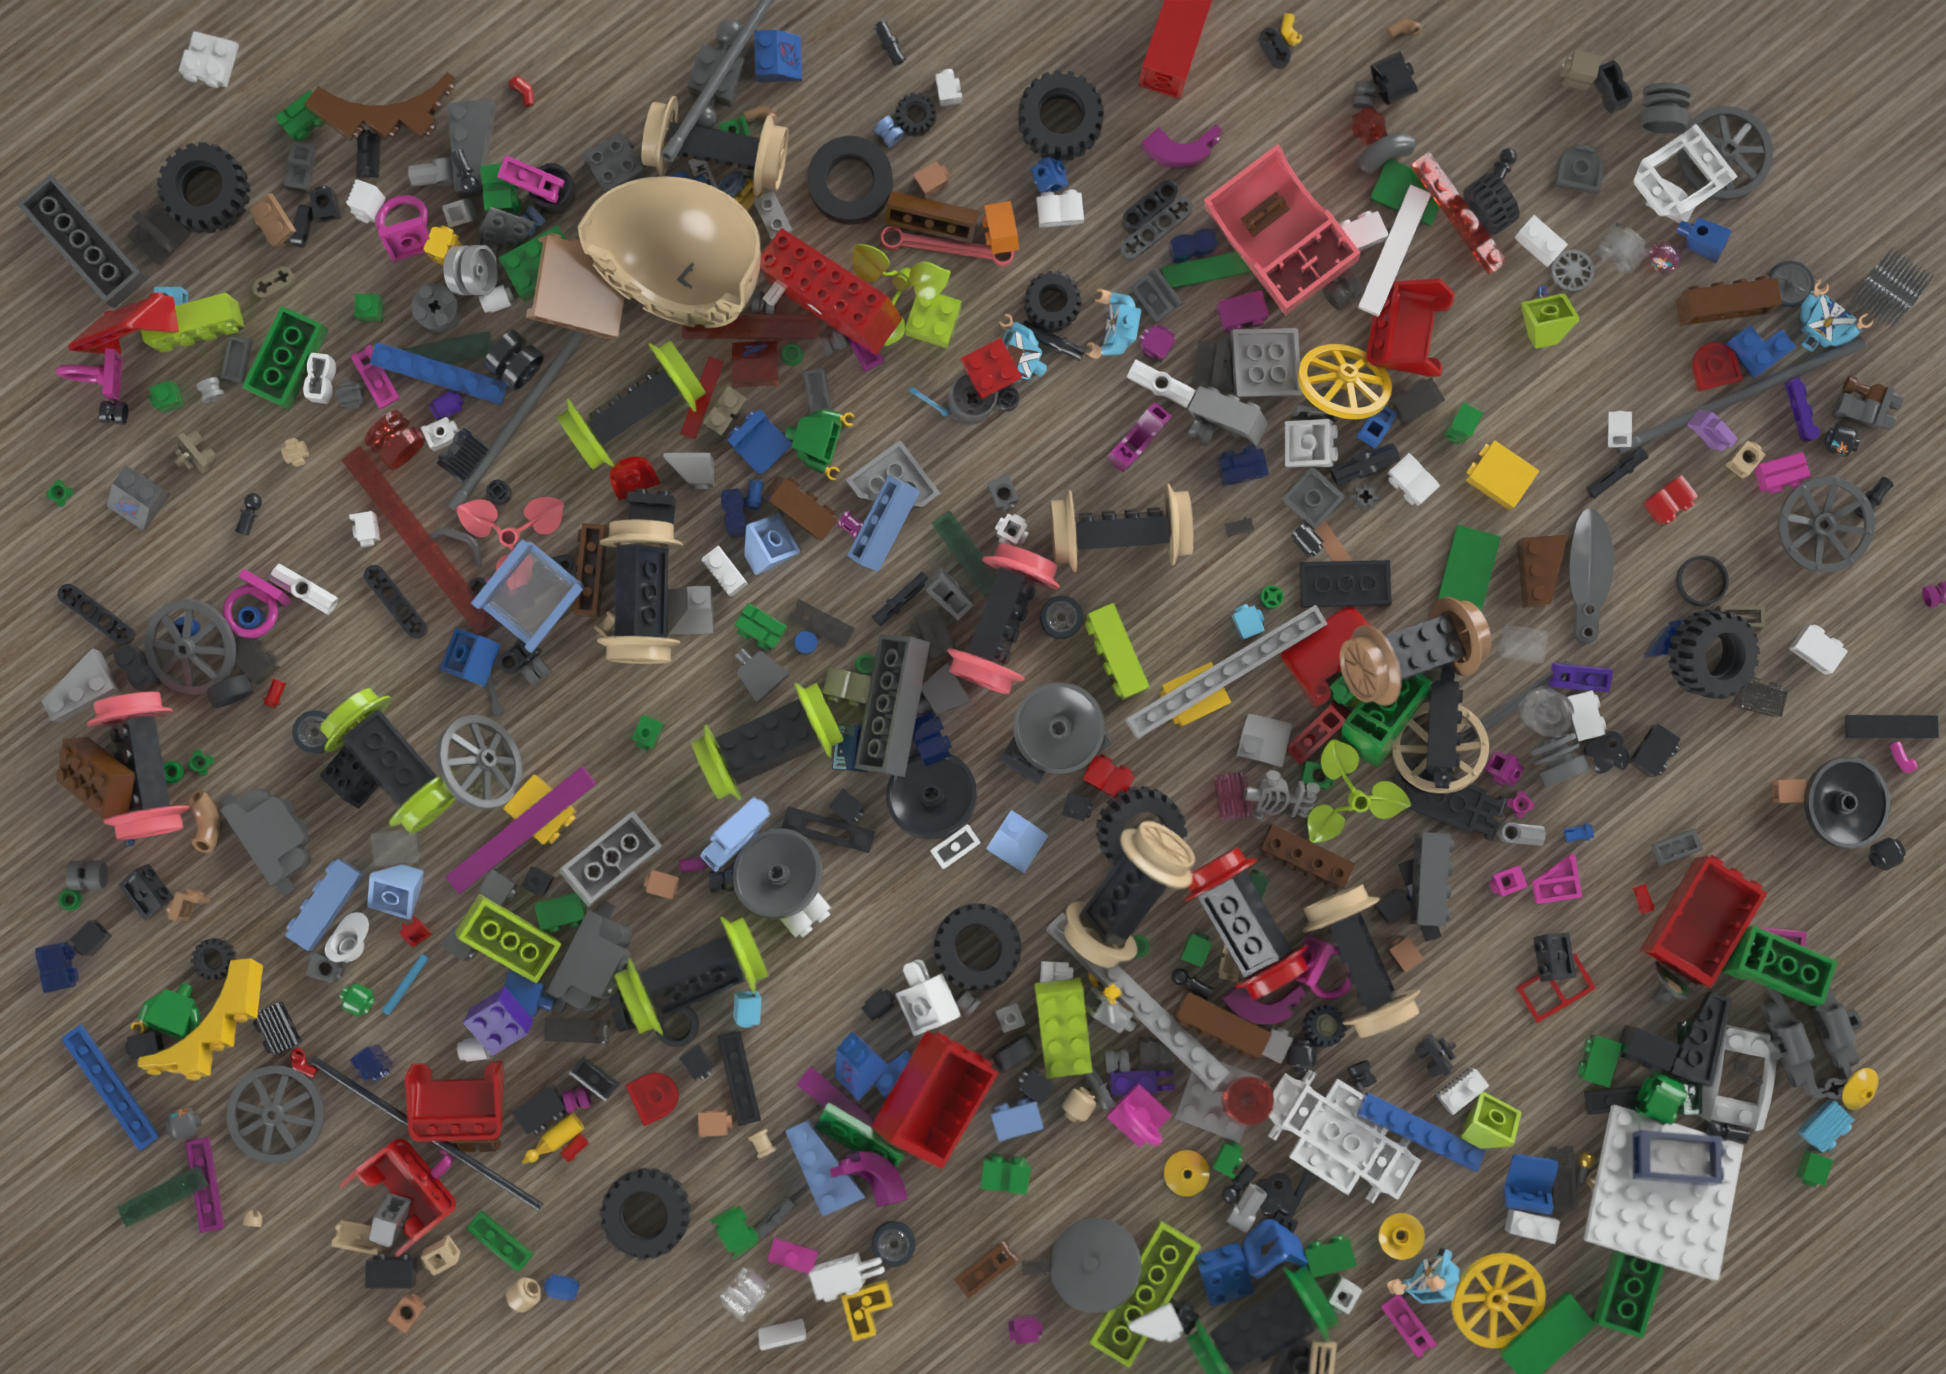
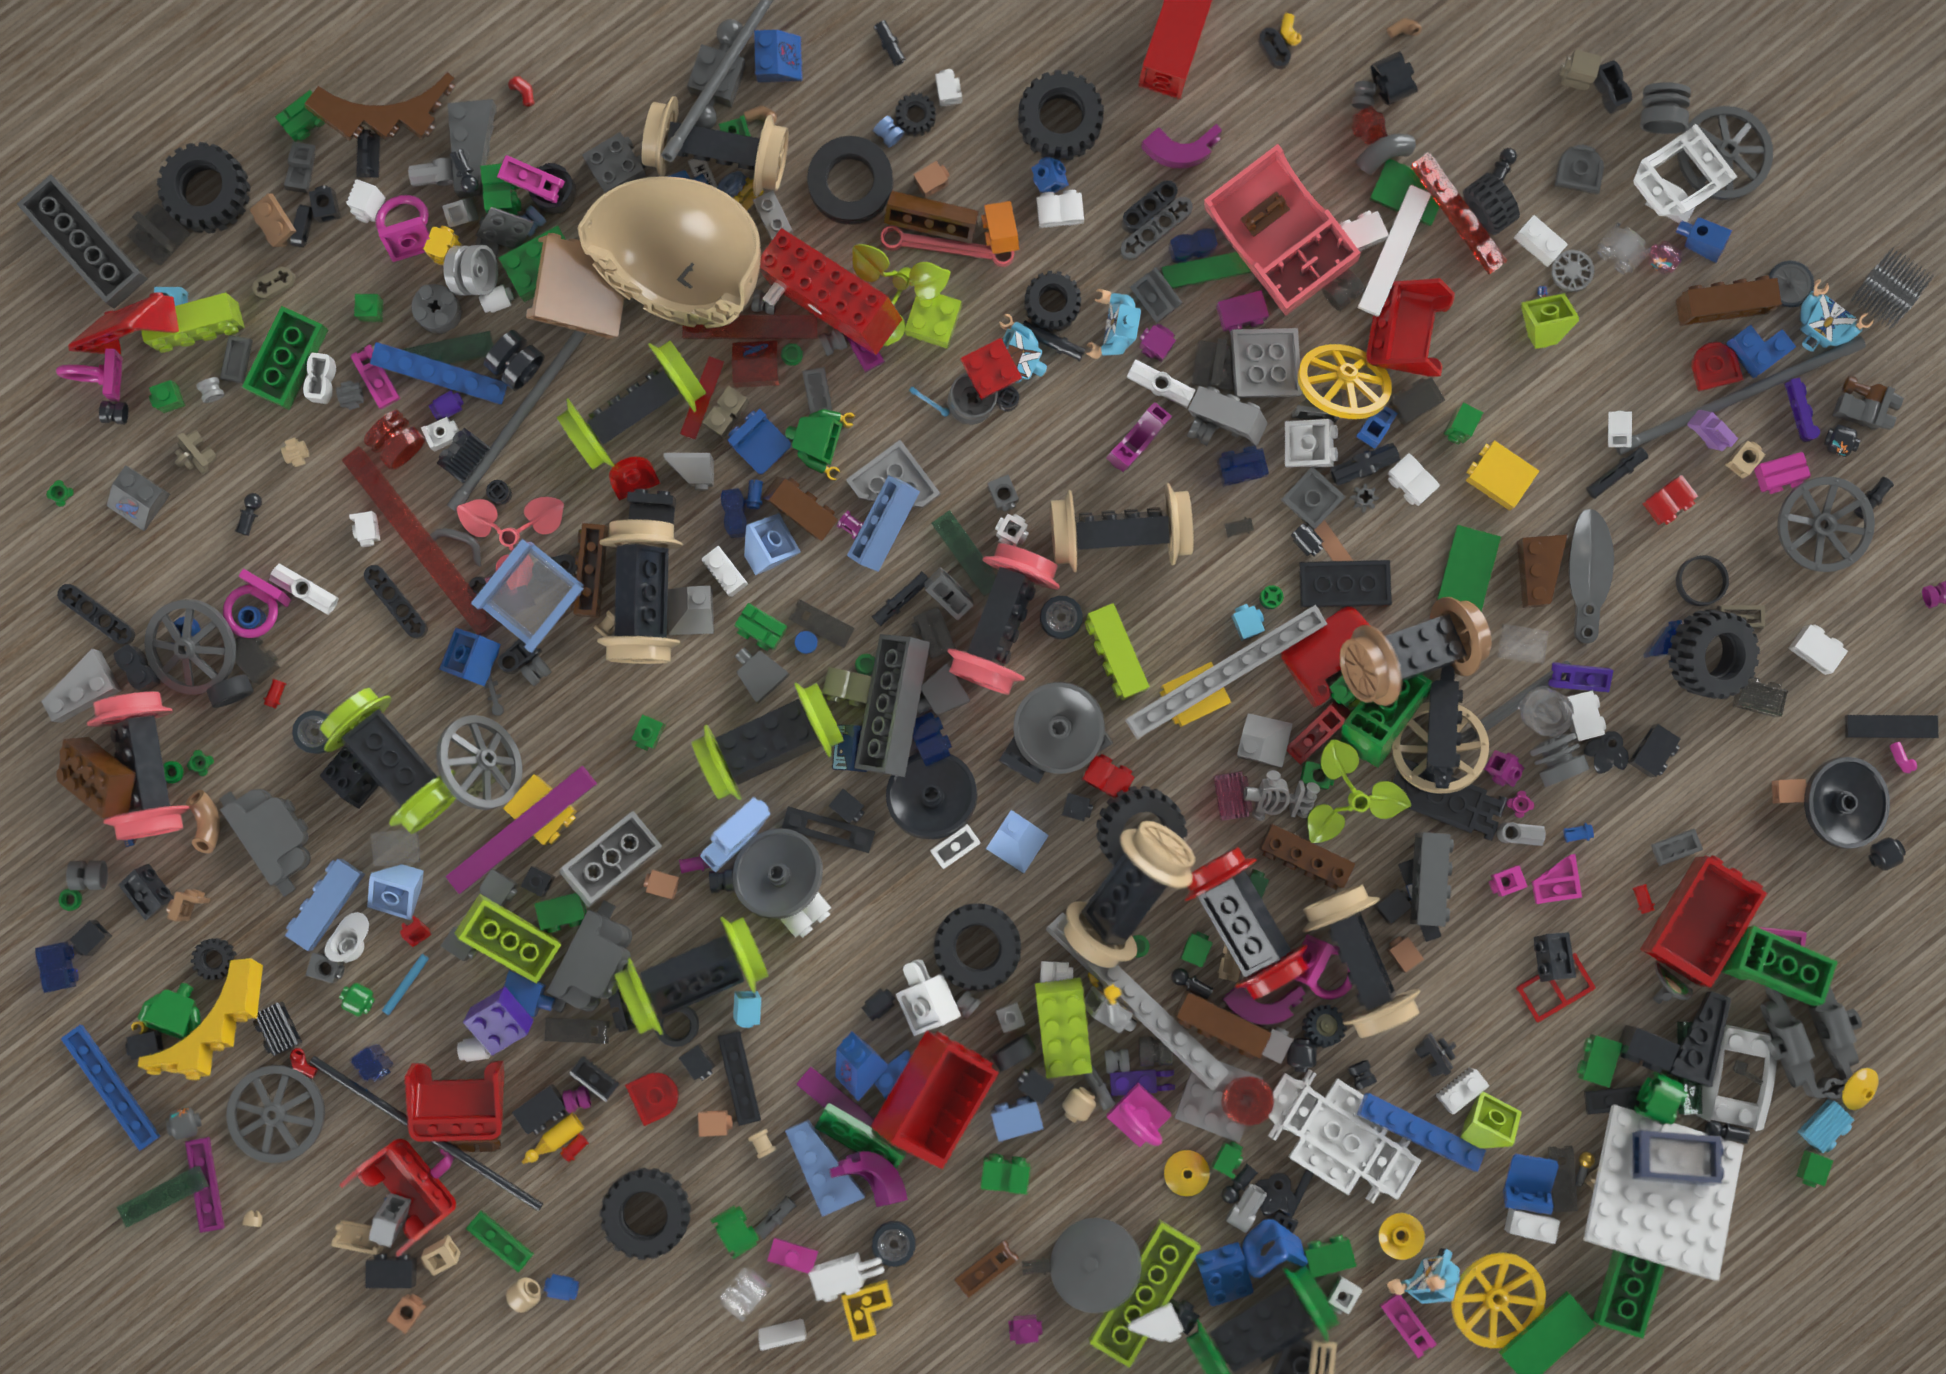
white plate [179,31,239,88] -> none

